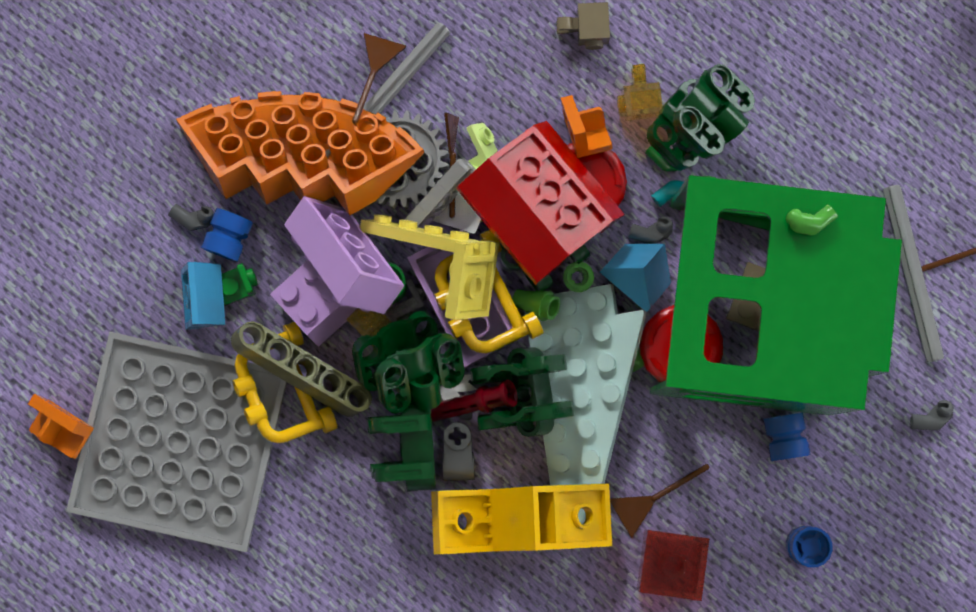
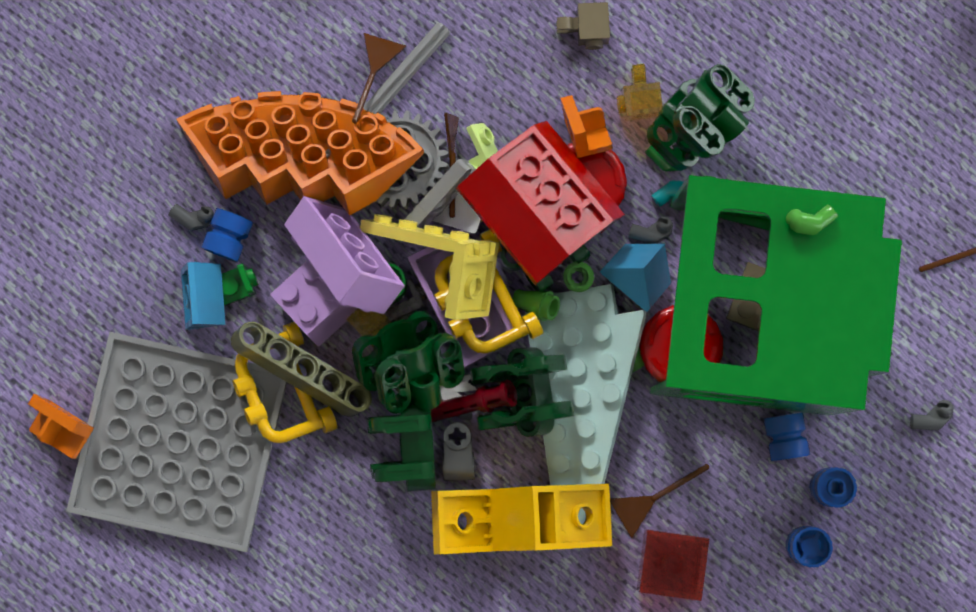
light grey axle [883,185,944,362] -> none
none -> blue wheel [809,467,857,508]

